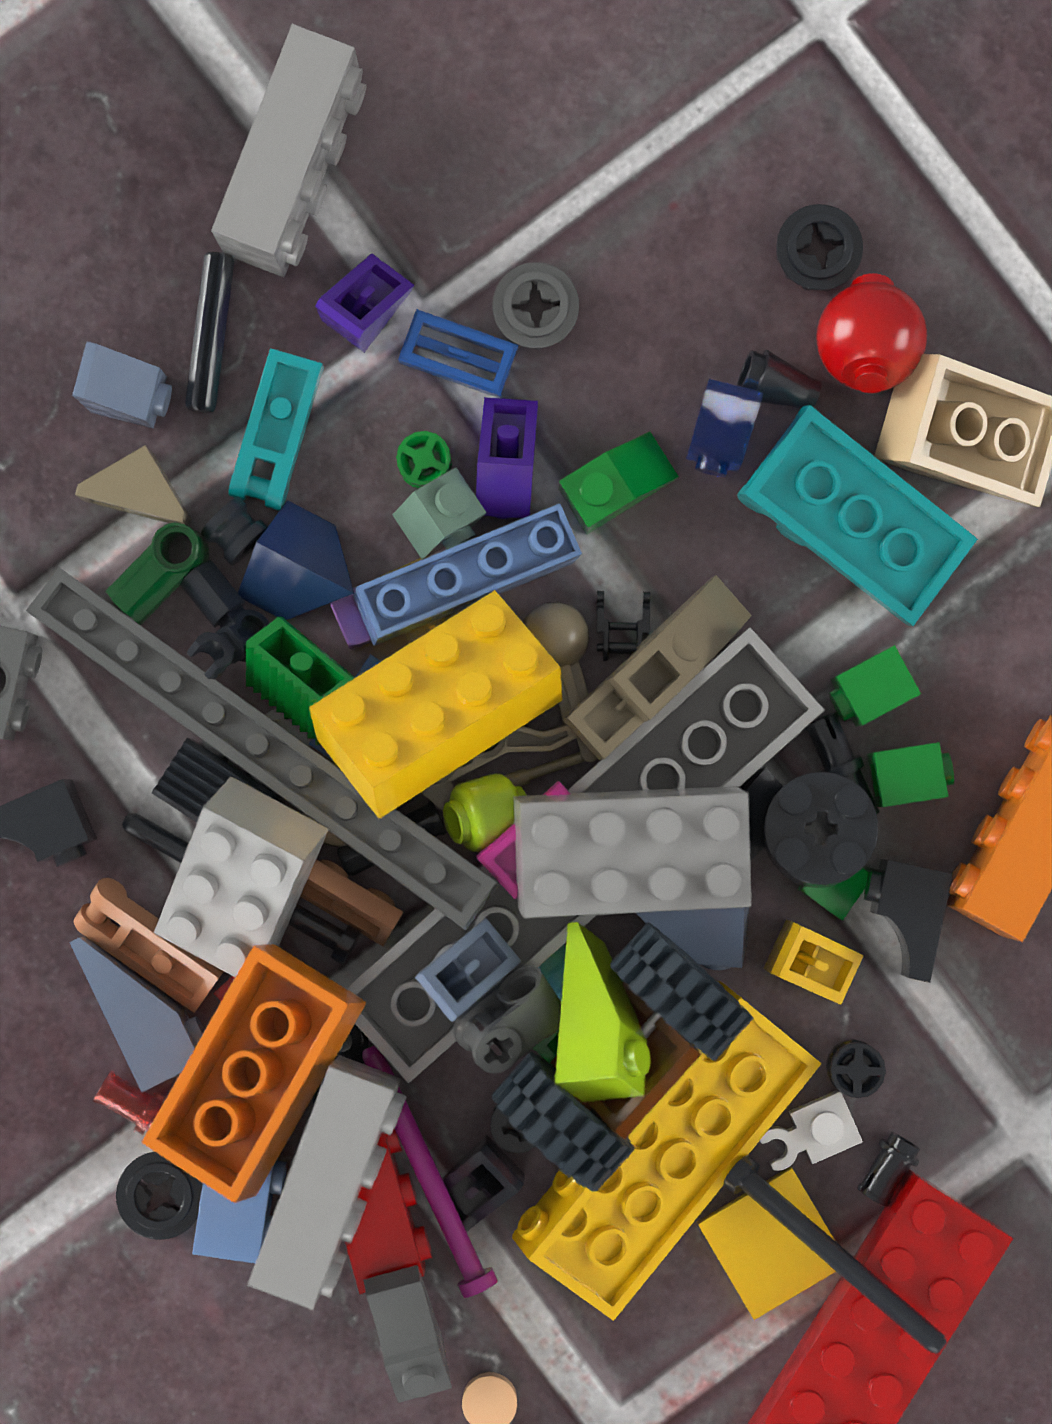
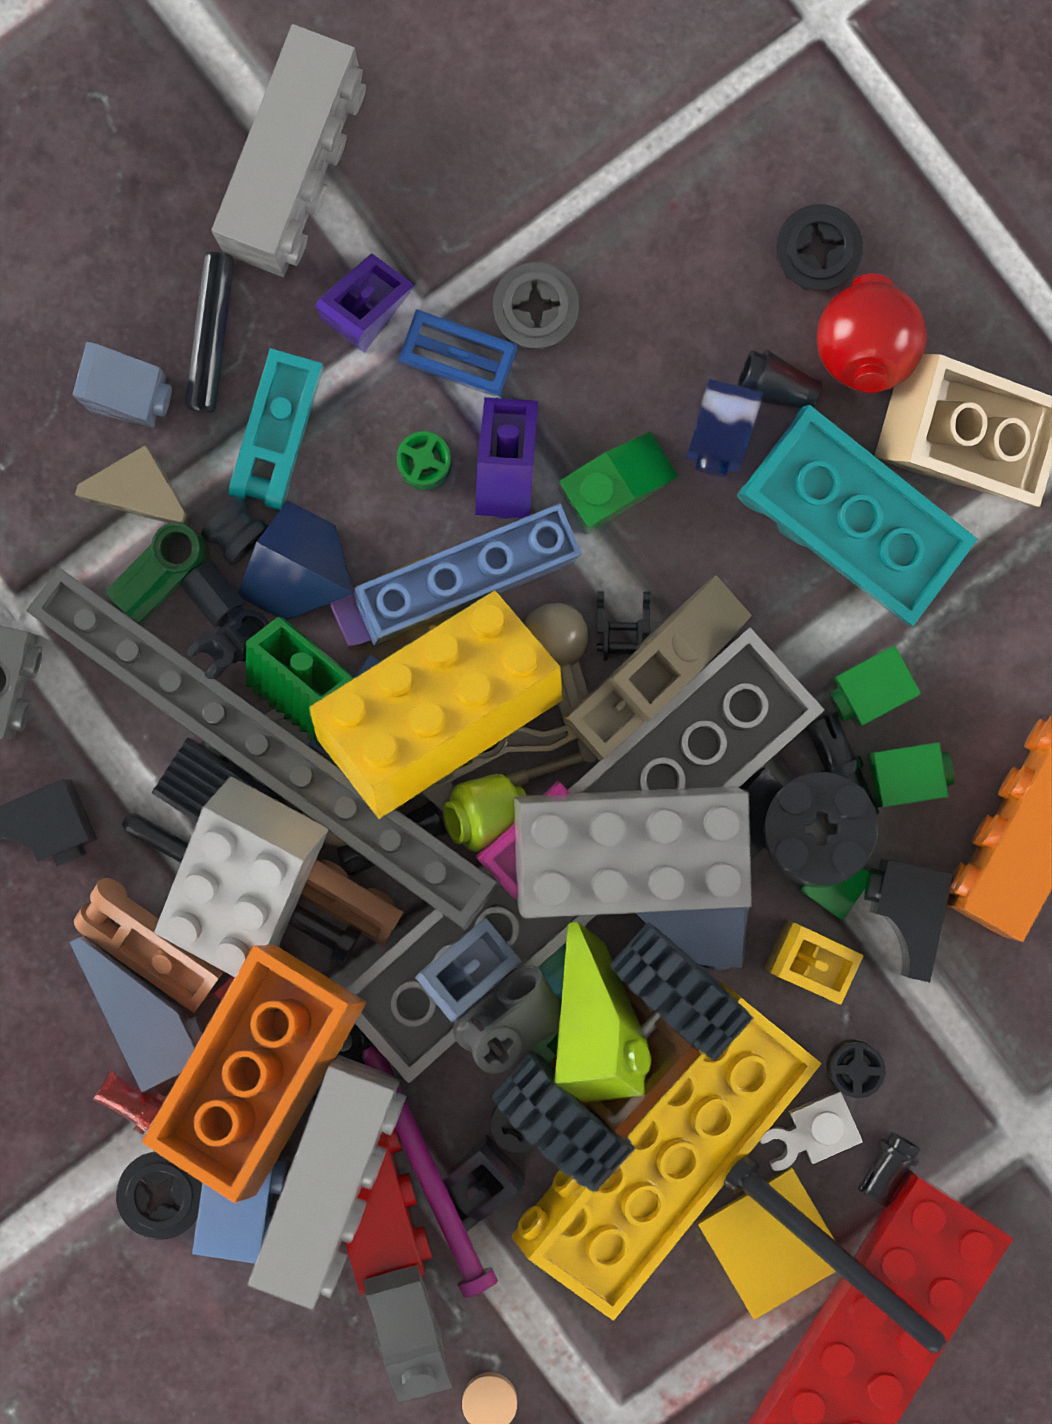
sand green brick [392,468,486,560] -> none

